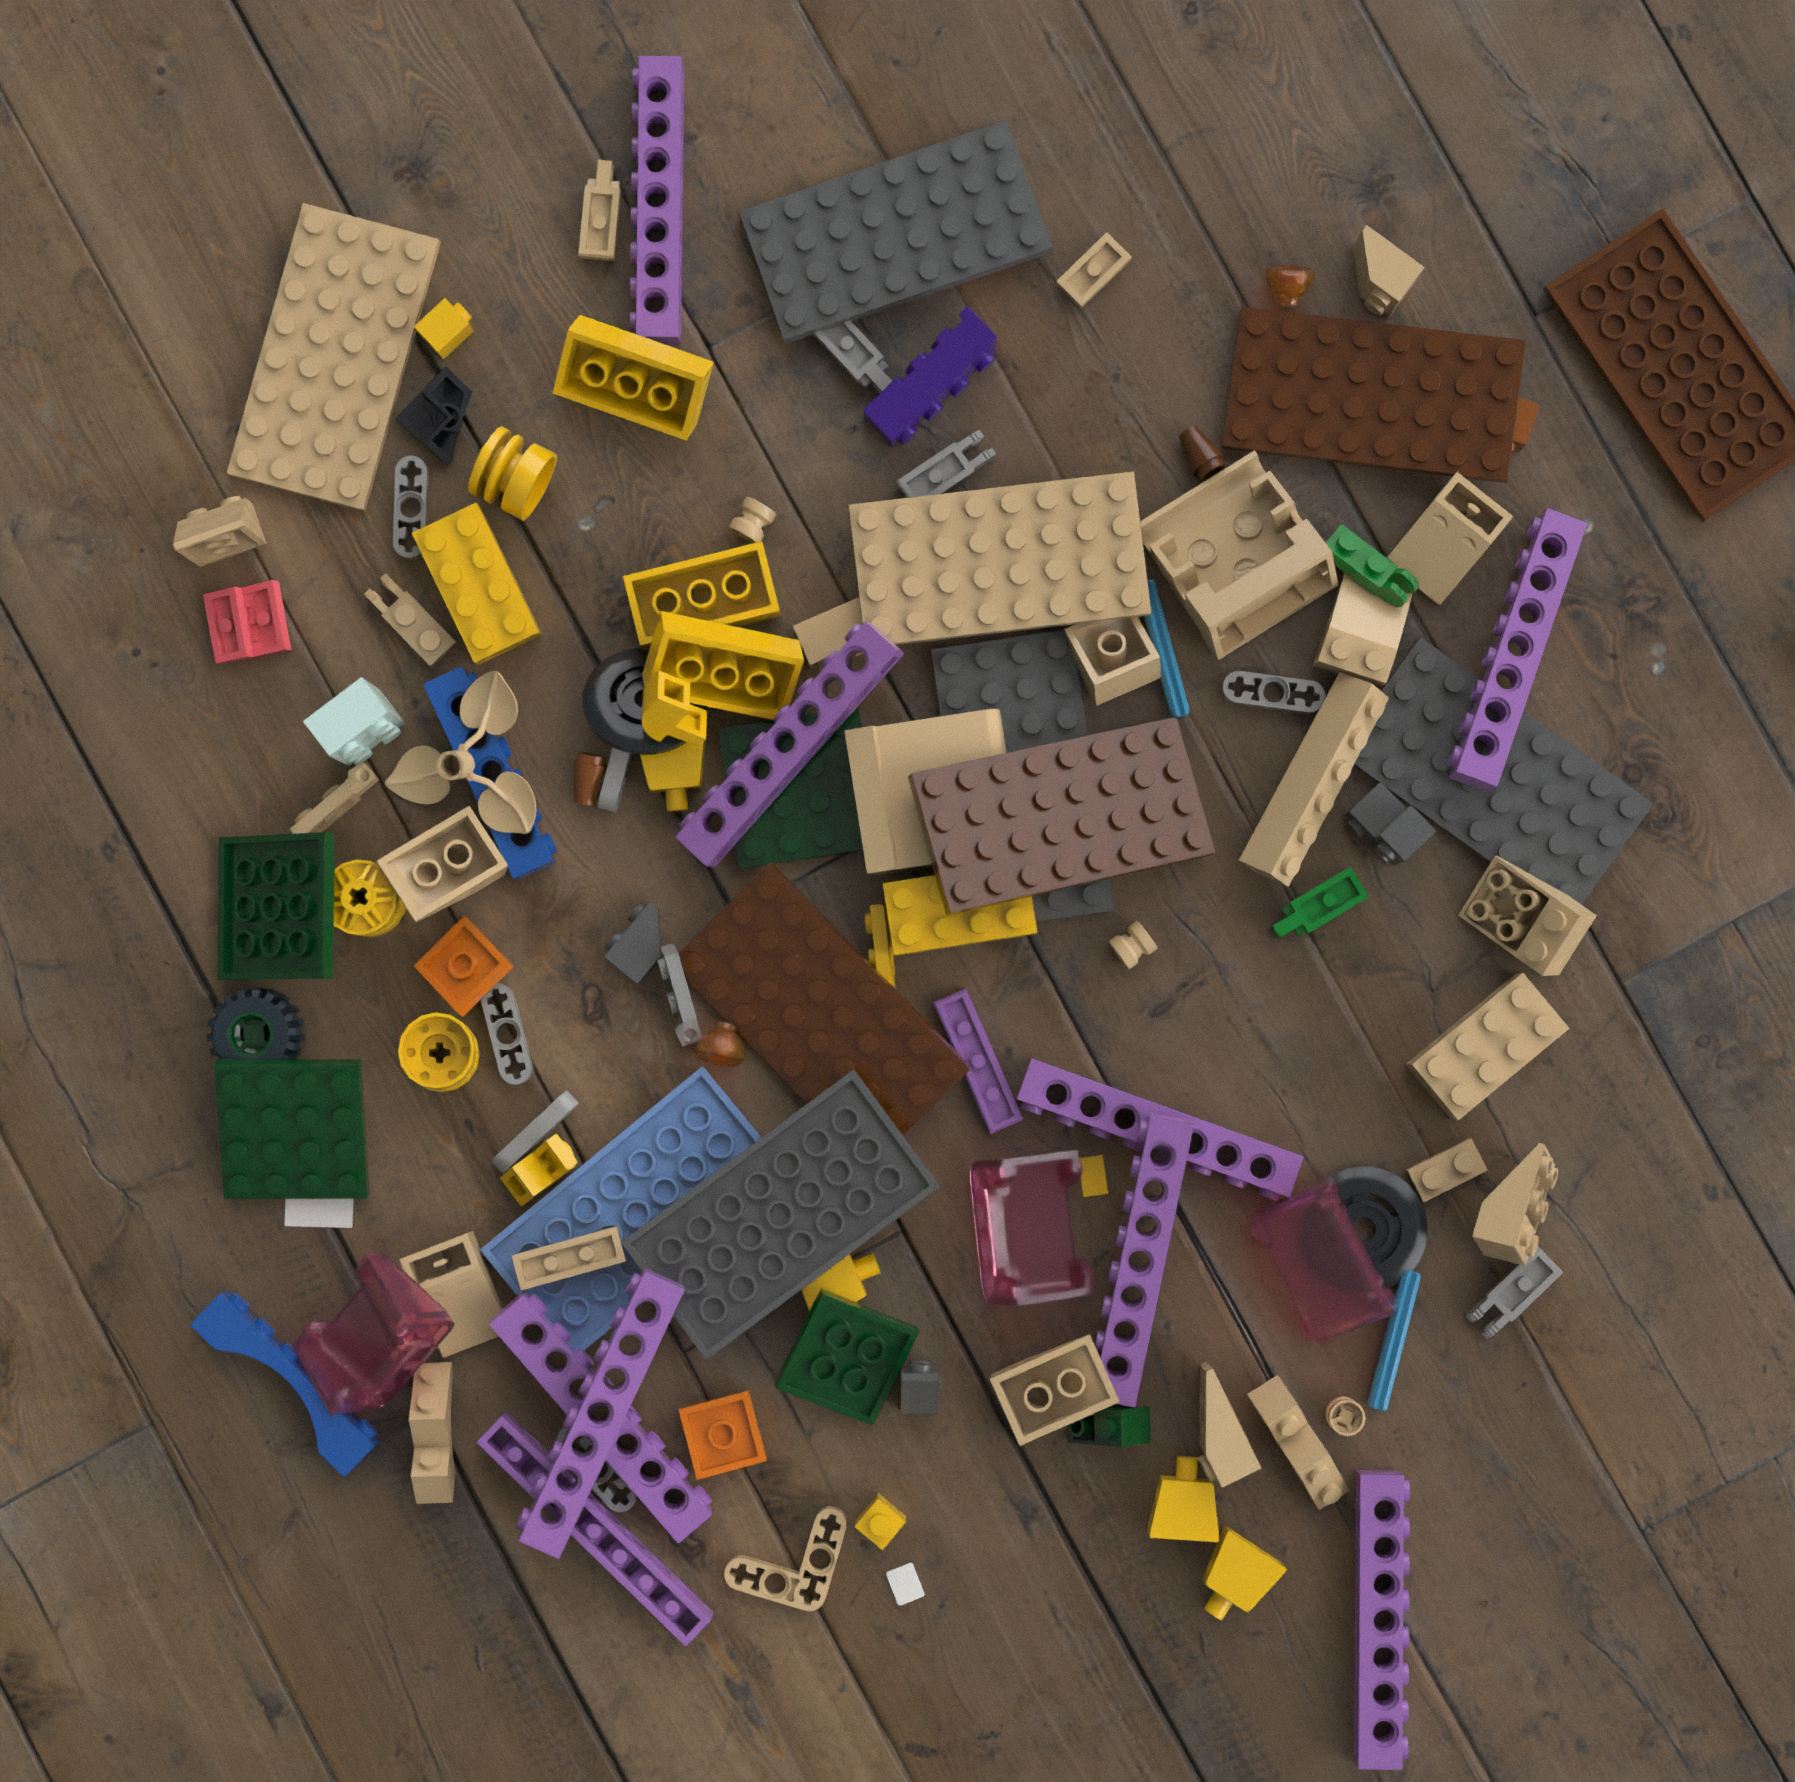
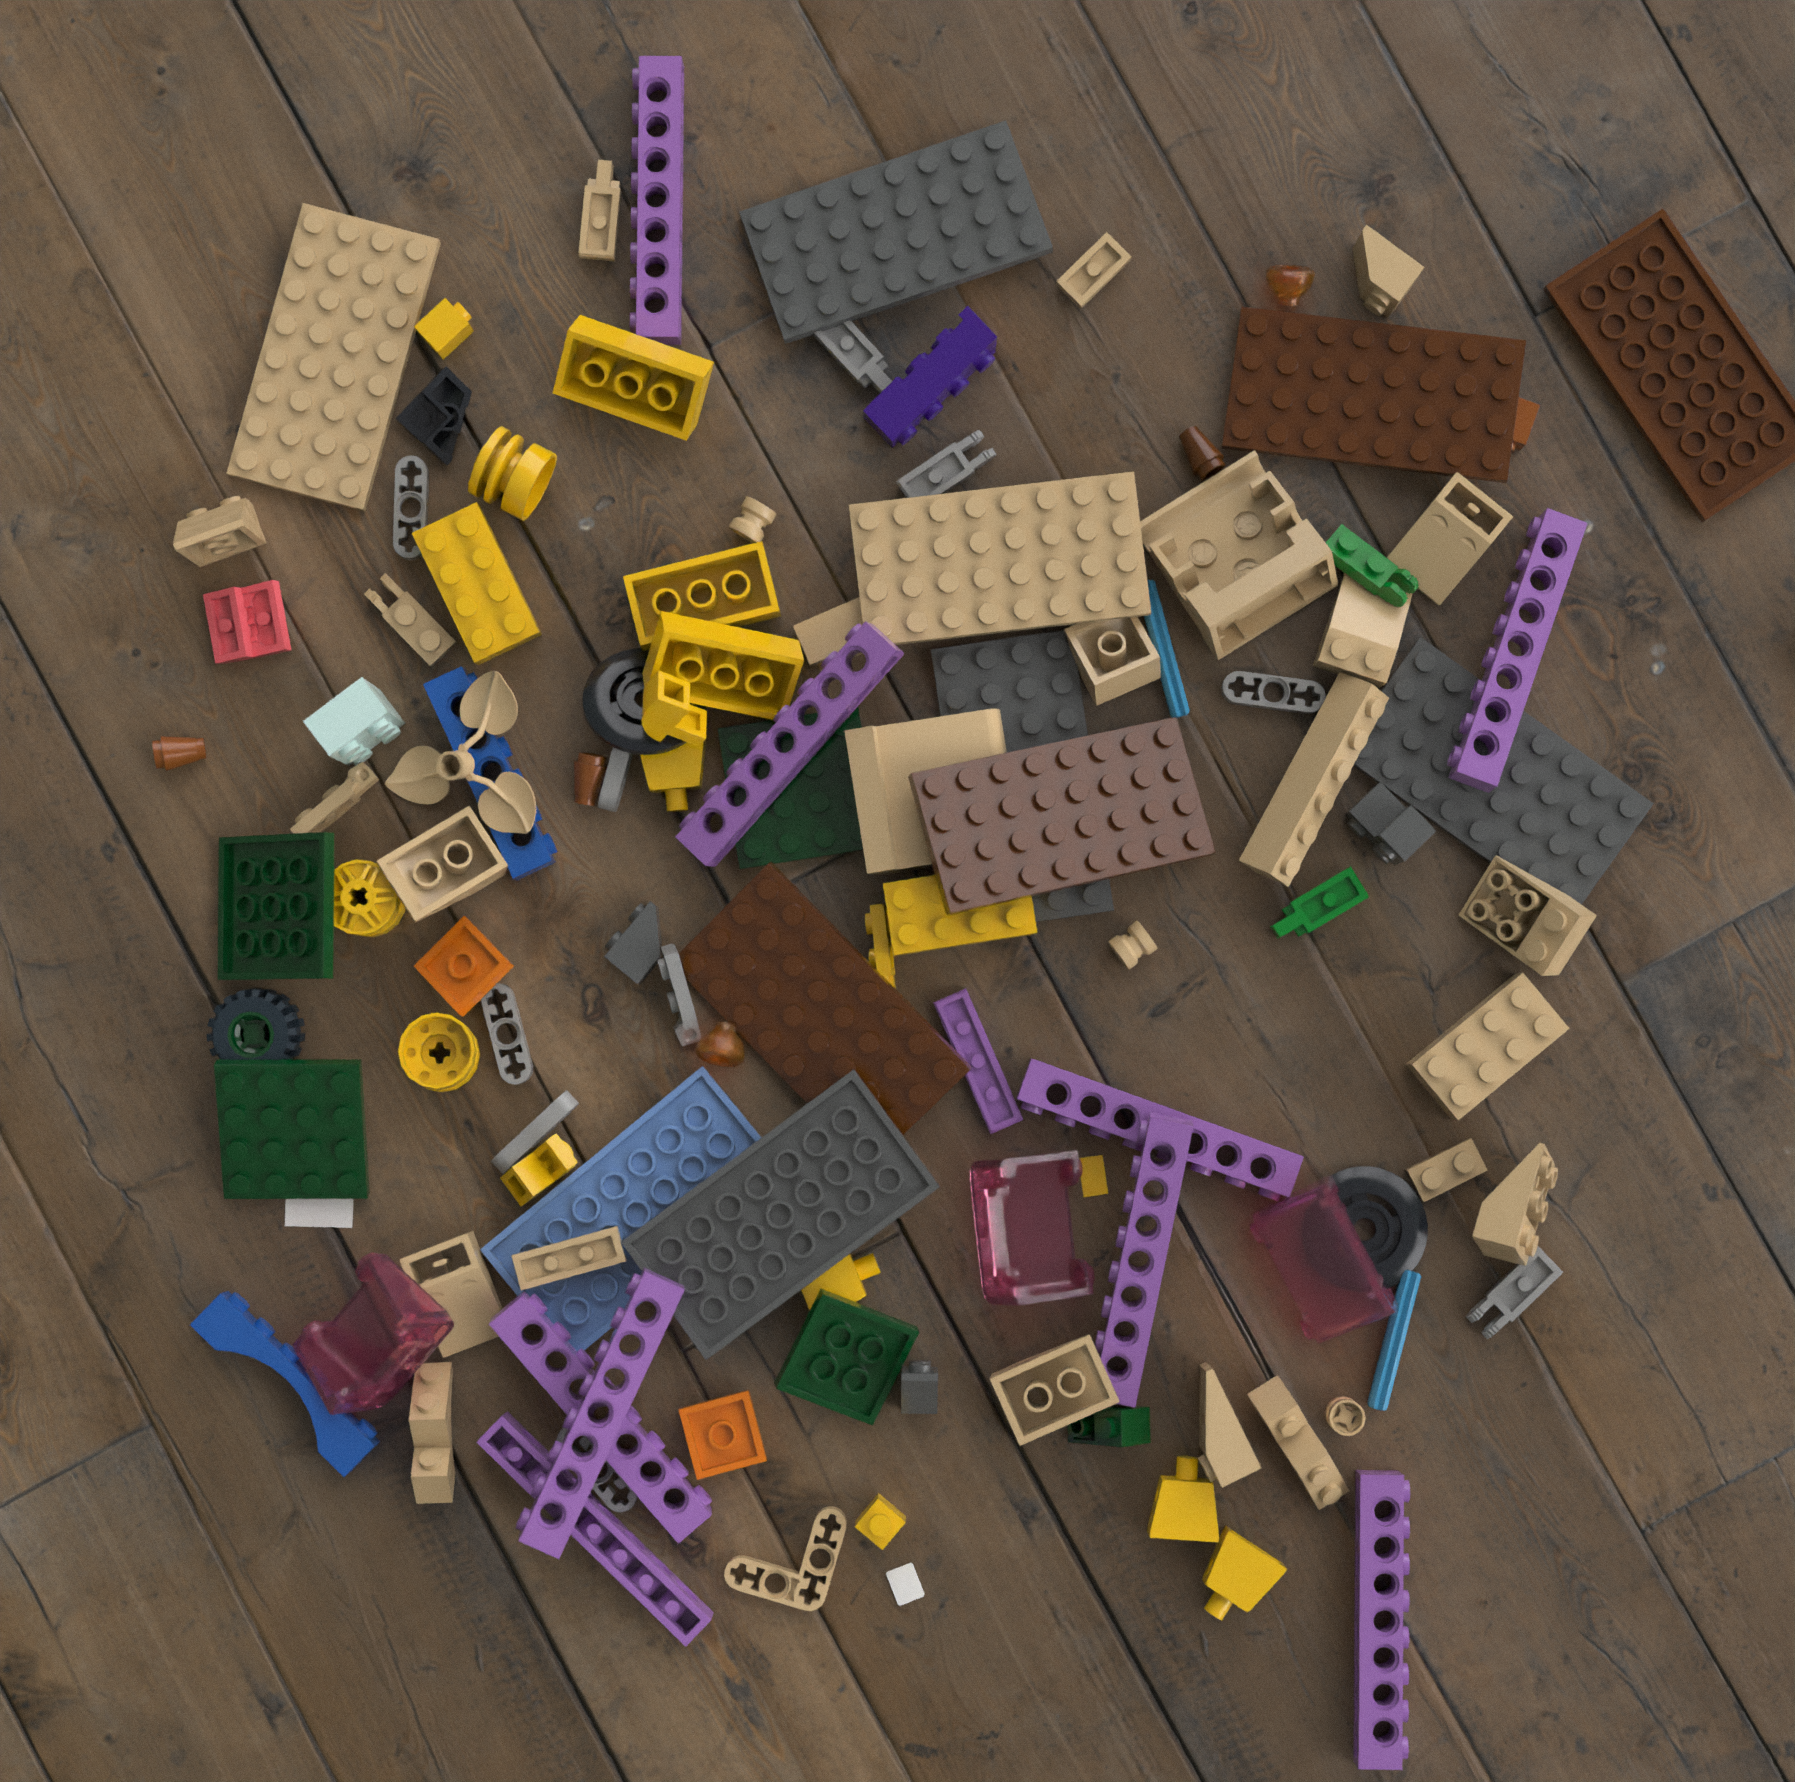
none -> dark orange cone [152,736,207,771]

